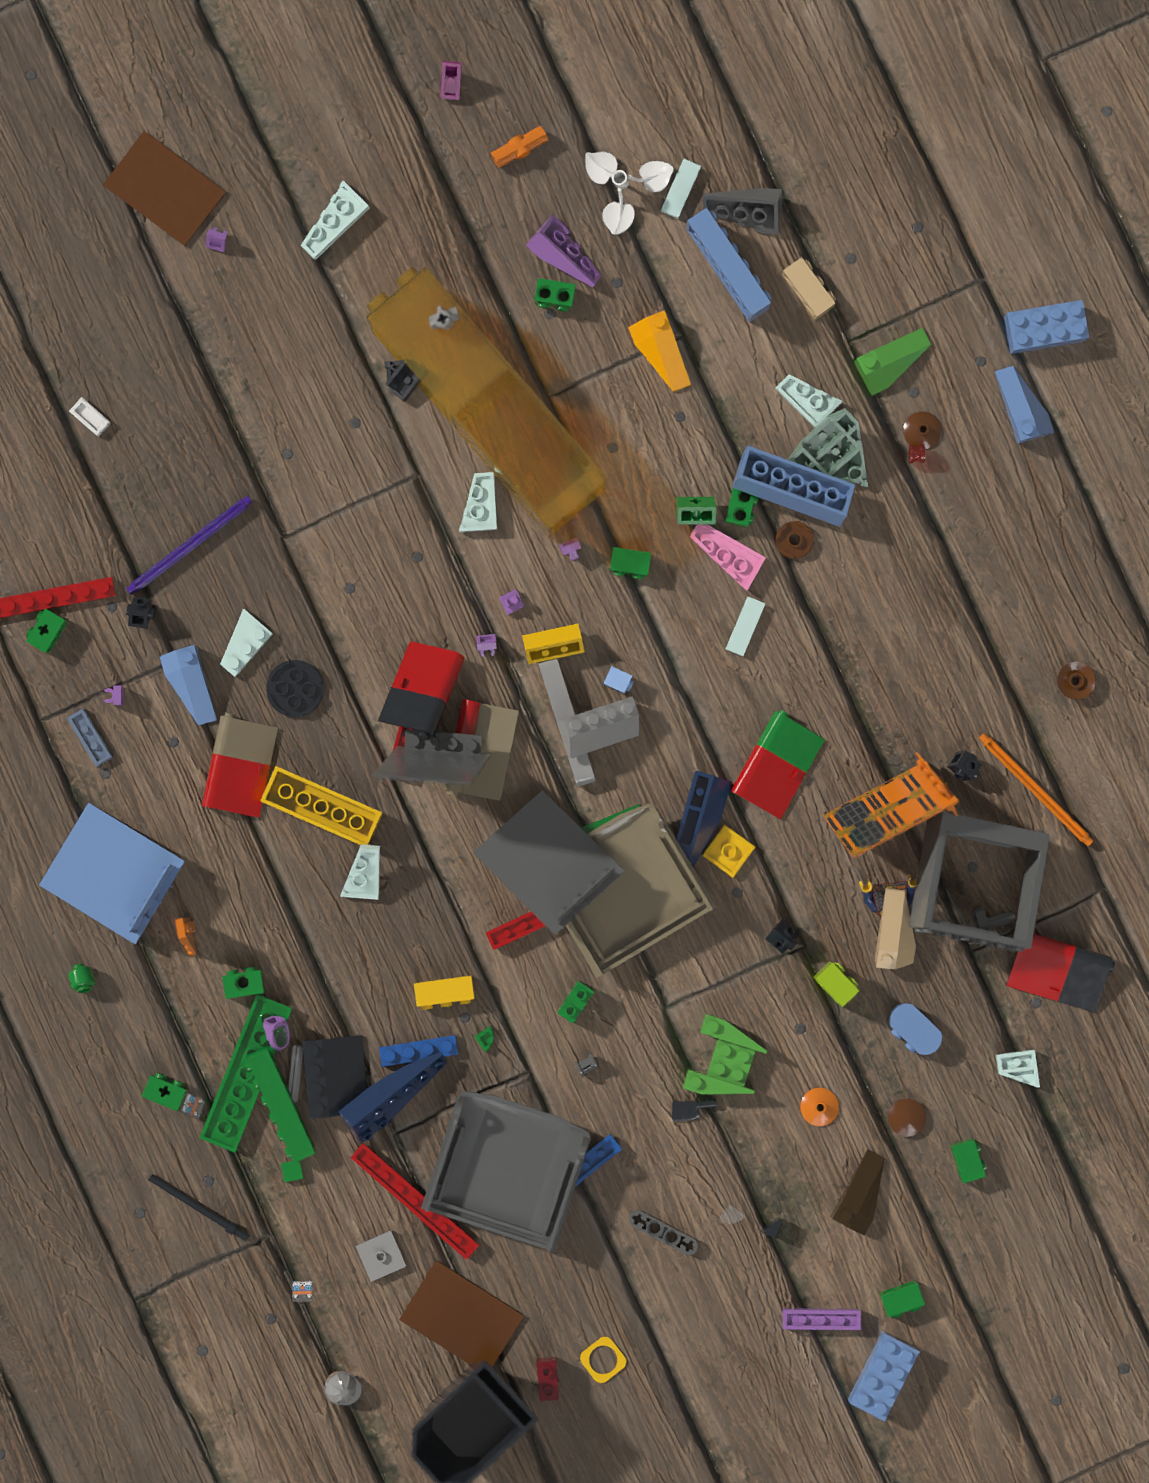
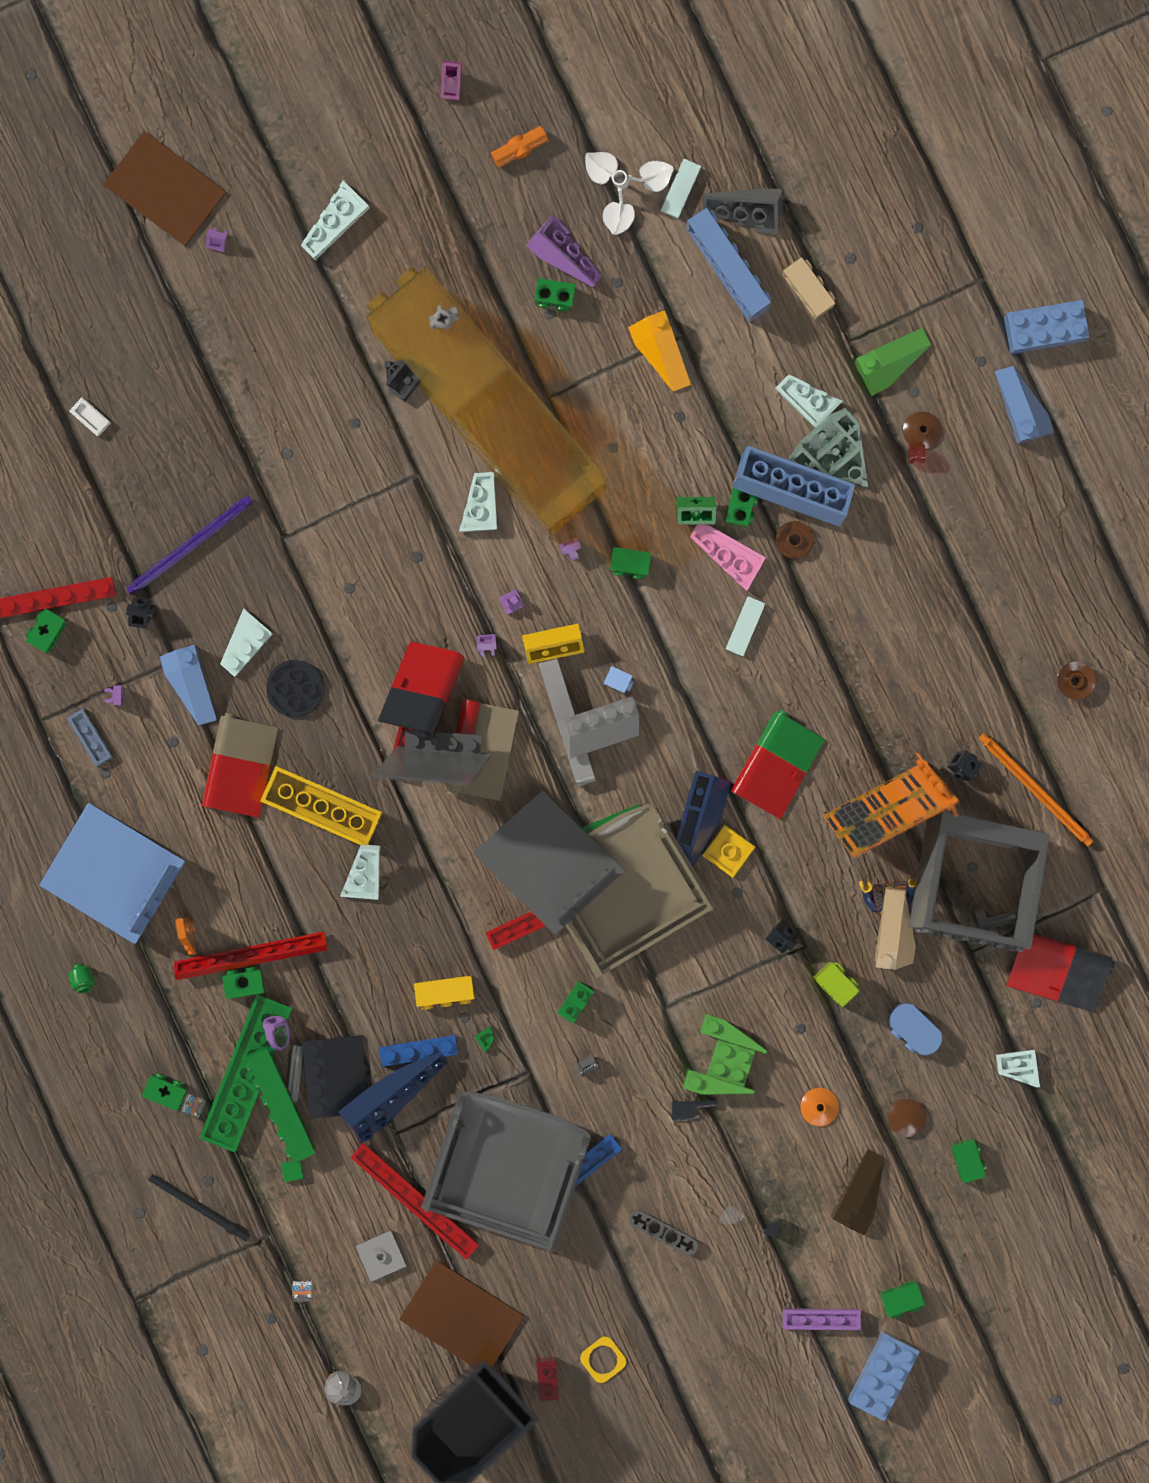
none -> red plate [174,931,328,981]

